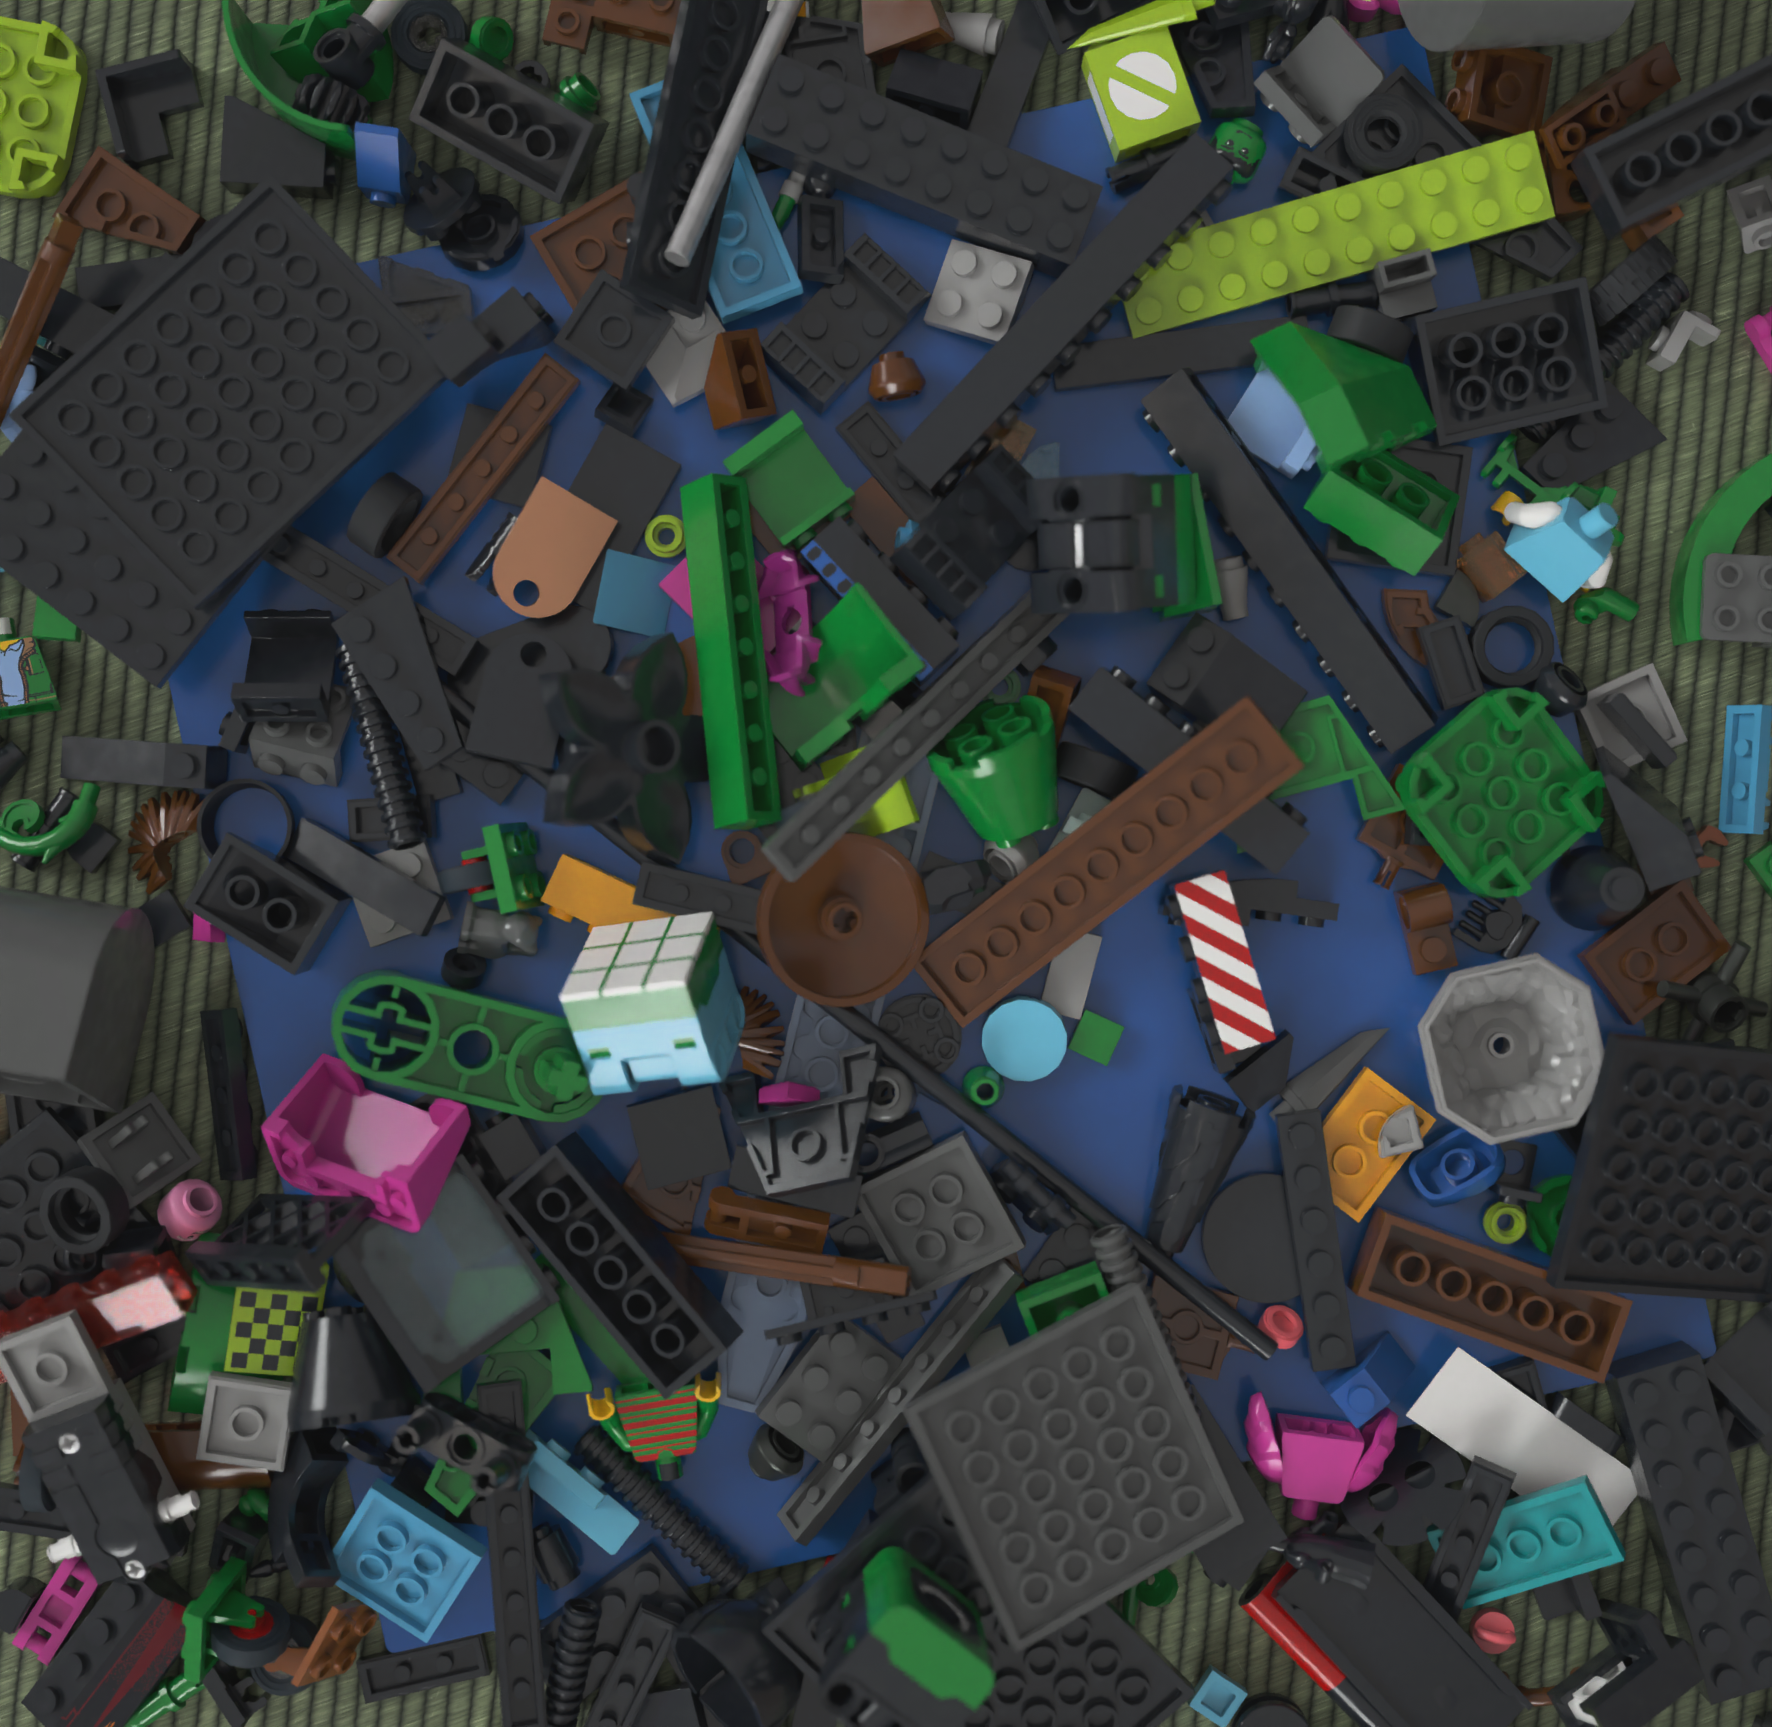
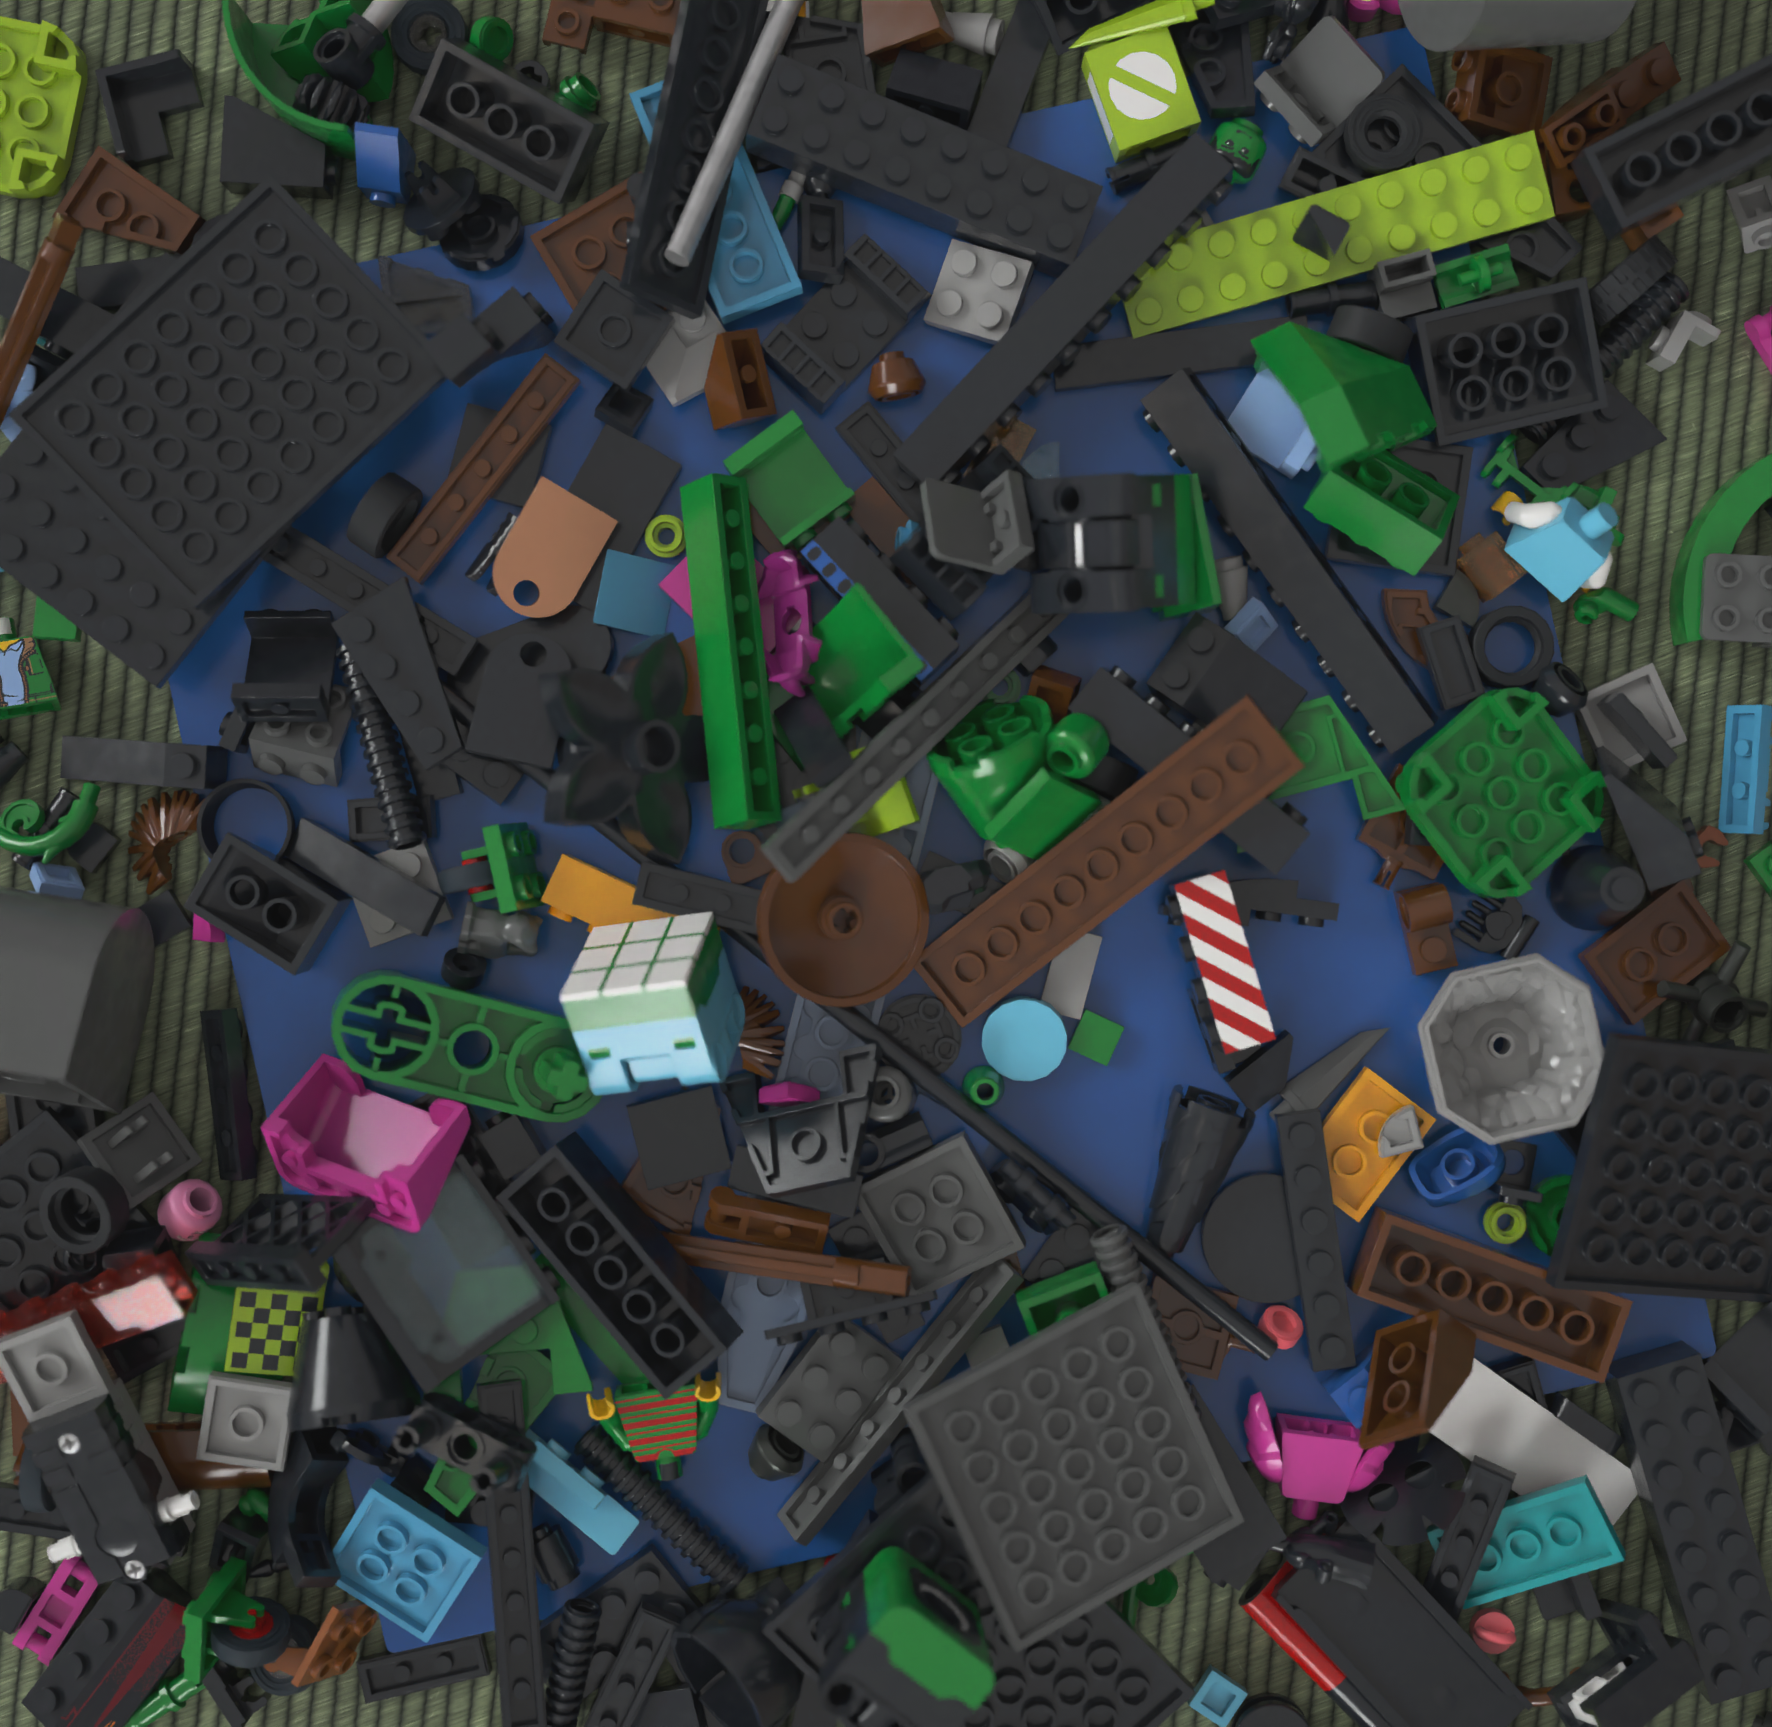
none -> light blue tile [29,862,85,899]
none -> black tile [774,685,855,789]
none -> dark grey bracket [920,469,1034,575]
none -> green tile [983,767,1102,860]
none -> green head [1046,713,1109,779]
none -> light blue tile [1224,597,1279,651]
none -> black slope [1292,204,1351,261]
none -> reddish brown slope [1358,1309,1476,1450]
none -> green hips [1433,243,1519,310]

